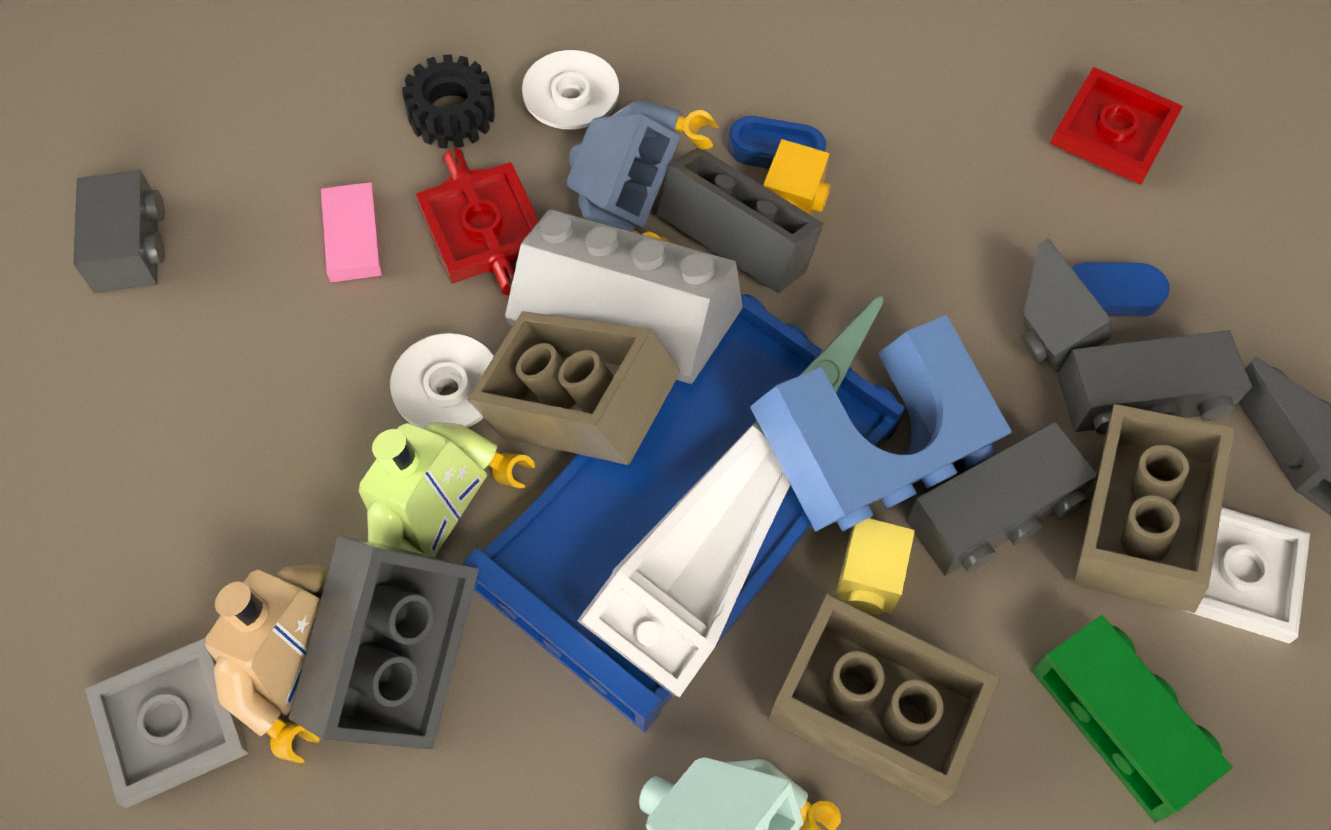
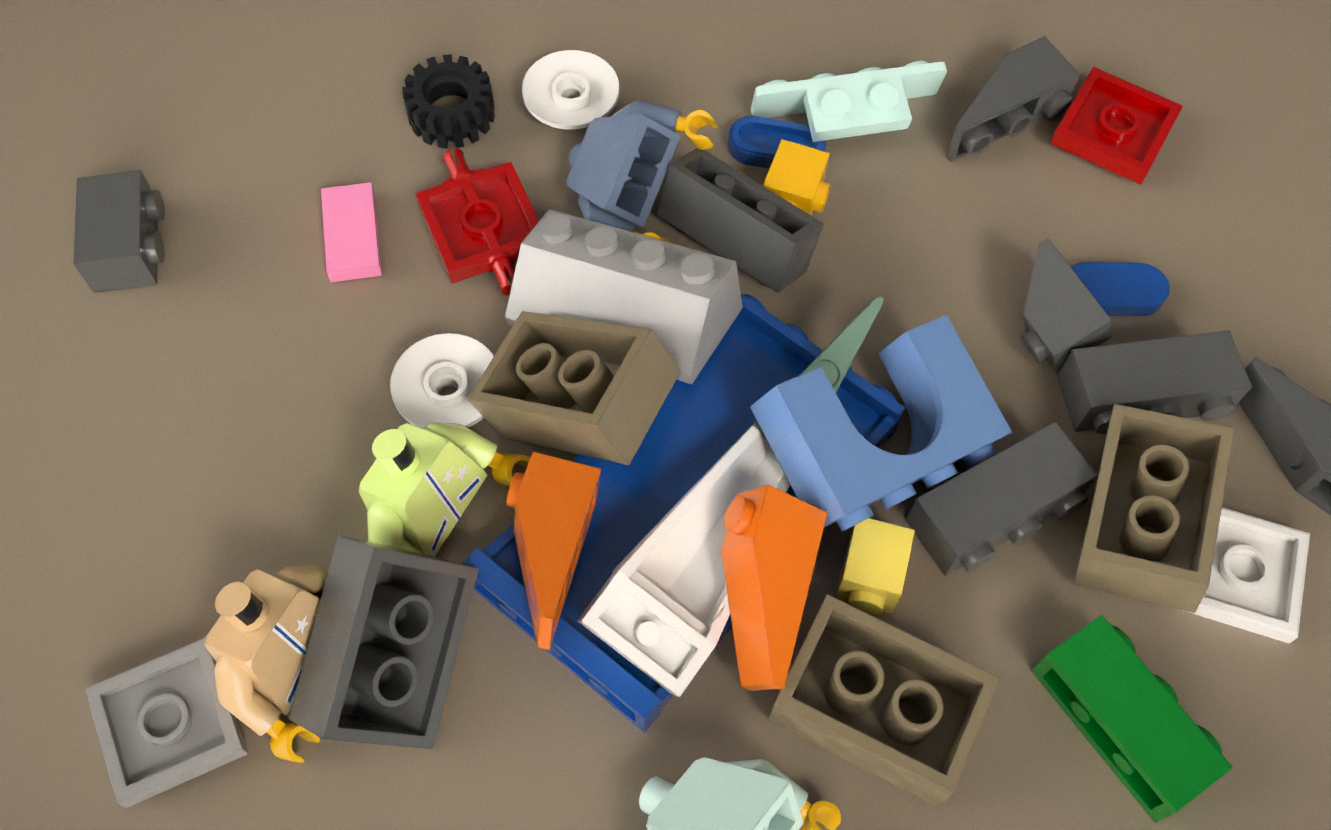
none -> orange slope [507,452,601,651]
none -> orange slope [721,484,827,691]
none -> light aqua bracket [751,61,947,142]
none -> dark grey slope [946,36,1080,162]

